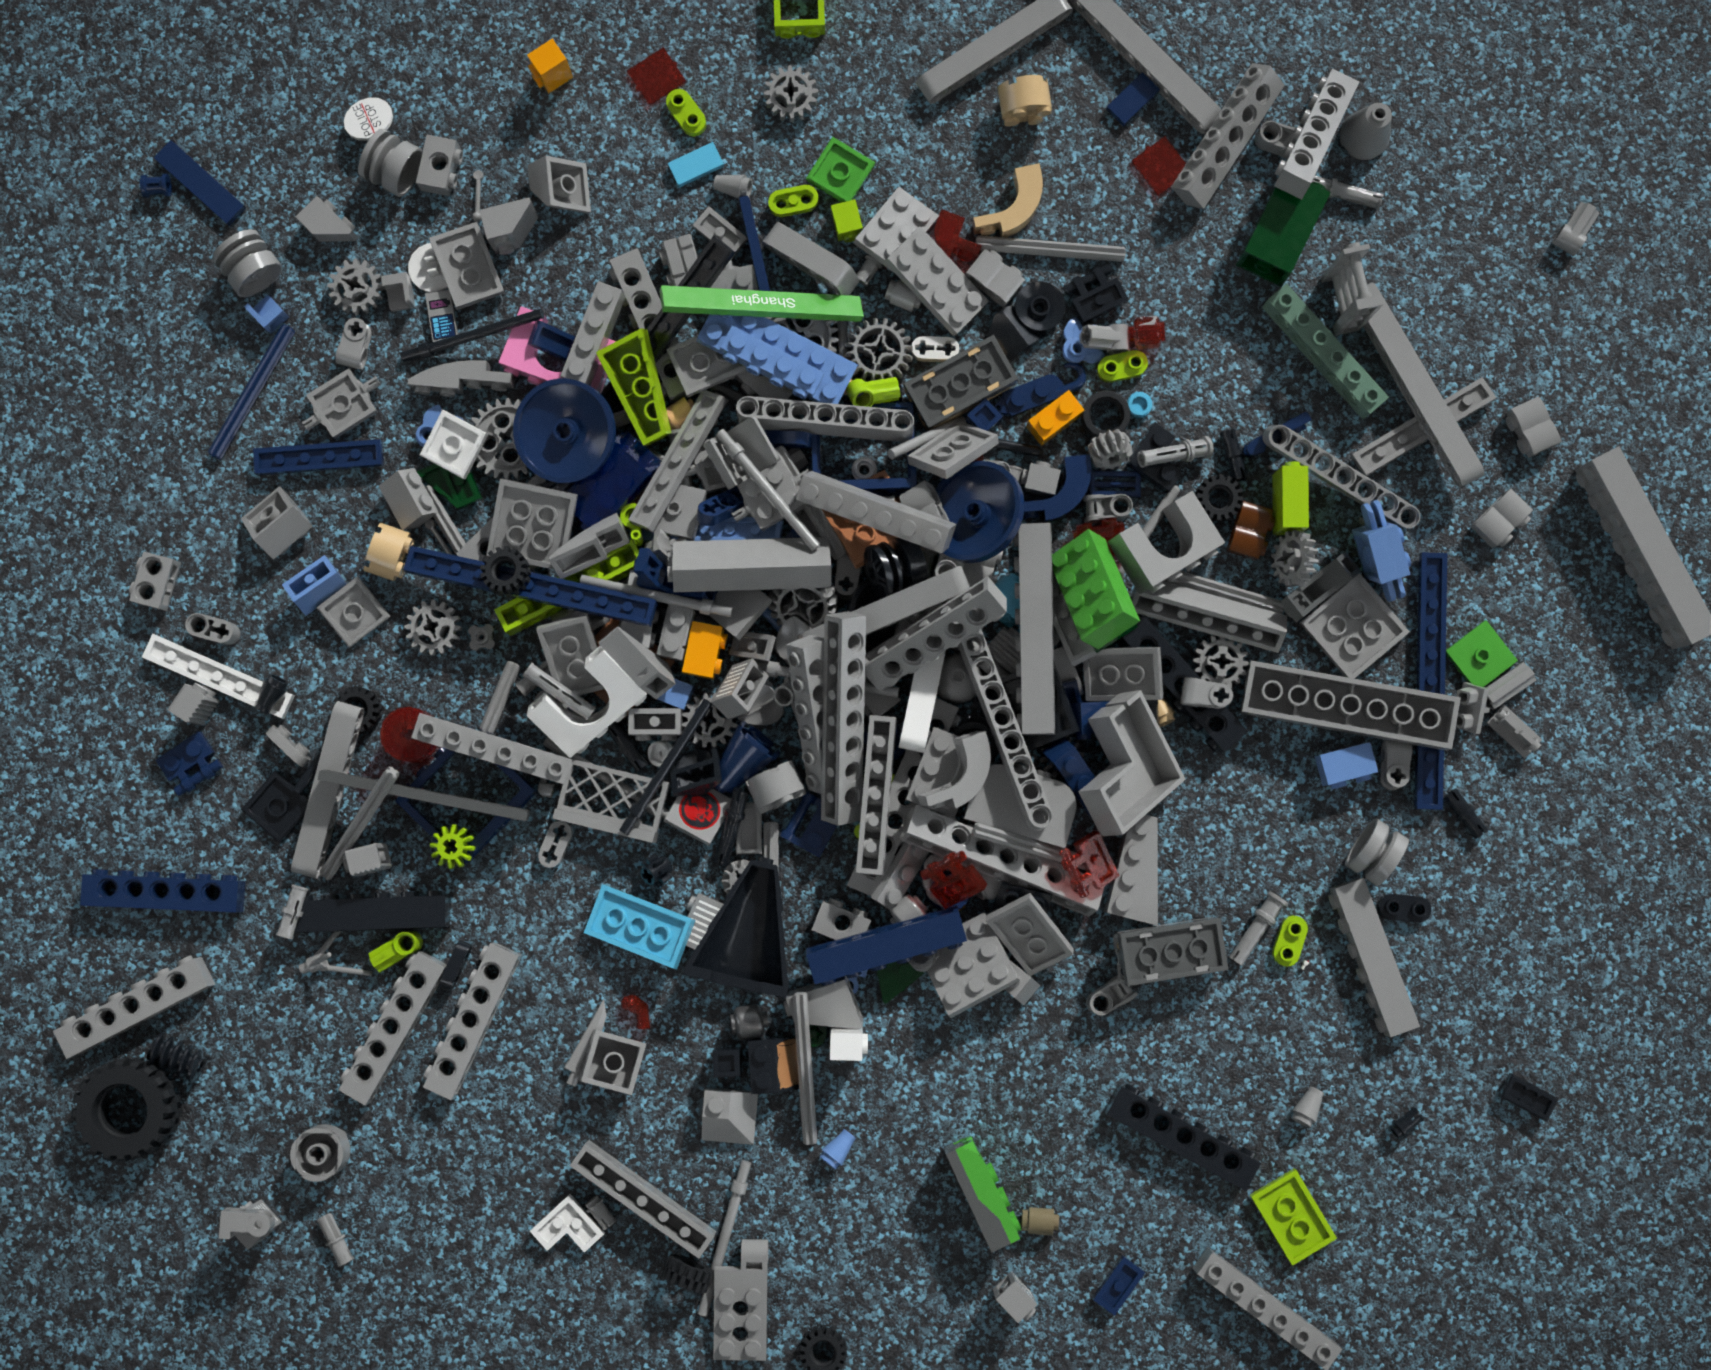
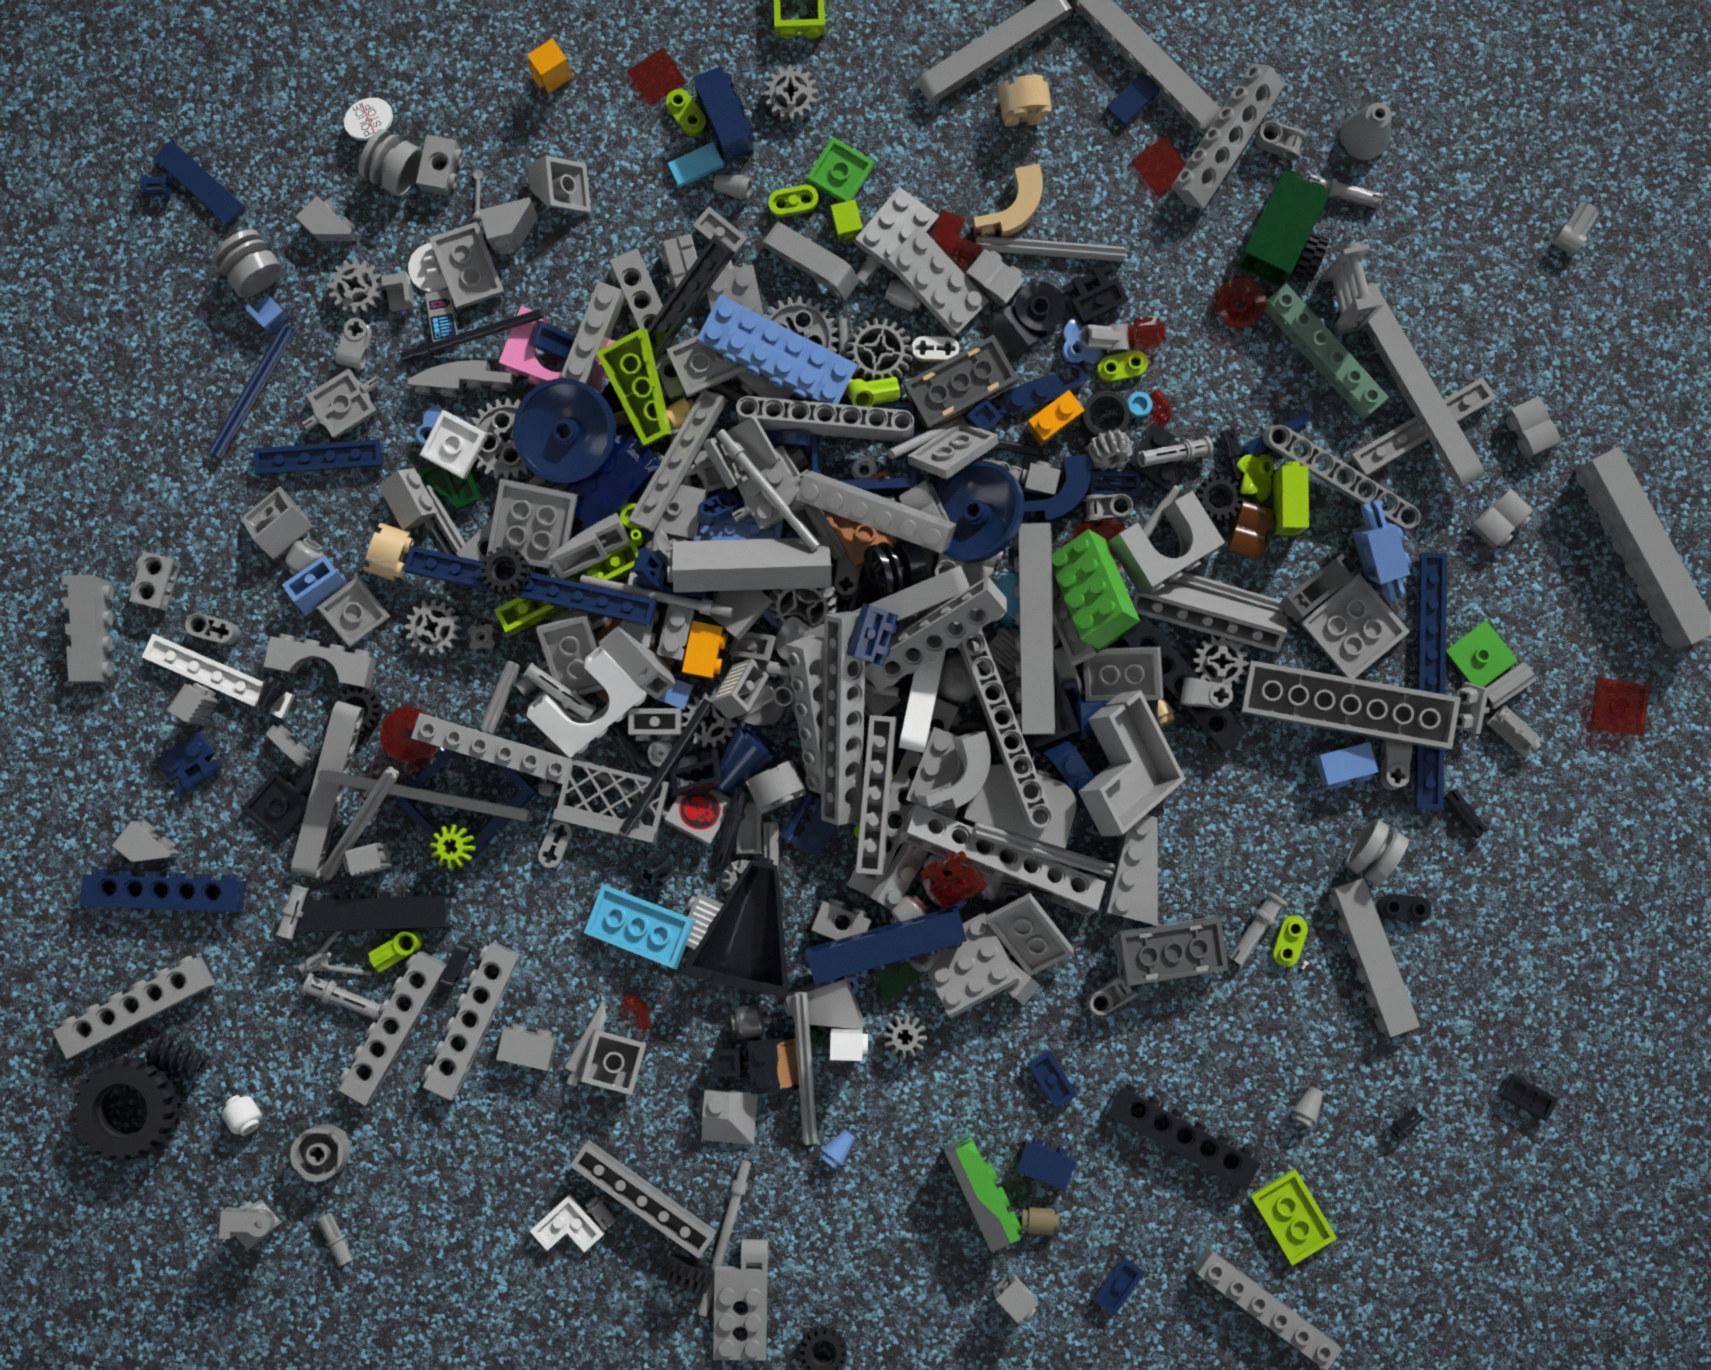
bright green tile [659,285,864,322] -> none
dark blue tile [739,195,770,291] -> none
clear red plate [1059,830,1120,898] -> none
light grey gear [1271,530,1319,587] -> none
light grey brick [1274,69,1359,200] -> none
none -> light grey wedge [62,575,114,683]
none -> light grey slope [112,820,180,862]
none -> white head [222,1095,262,1136]
none -> light grey arch [264,633,377,689]
none -> light grey head [285,538,324,576]
none -> light grey pin [301,972,382,1020]
none -> light grey brick [496,1023,558,1071]
none -> dark blue brick [693,66,756,163]
none -> dark blue plate [847,603,898,666]
none -> light grey gear [883,1014,927,1059]
none -> dark blue brick [1015,1136,1077,1191]
none -> dark blue plate [1027,1049,1078,1109]
none -> clear red arm [1149,388,1172,426]
none -> clear red dish [1215,278,1266,328]
none -> lime plate [1237,454,1274,502]
none -> black tyre [1292,232,1330,283]
none -> clear red plate [1589,677,1650,737]

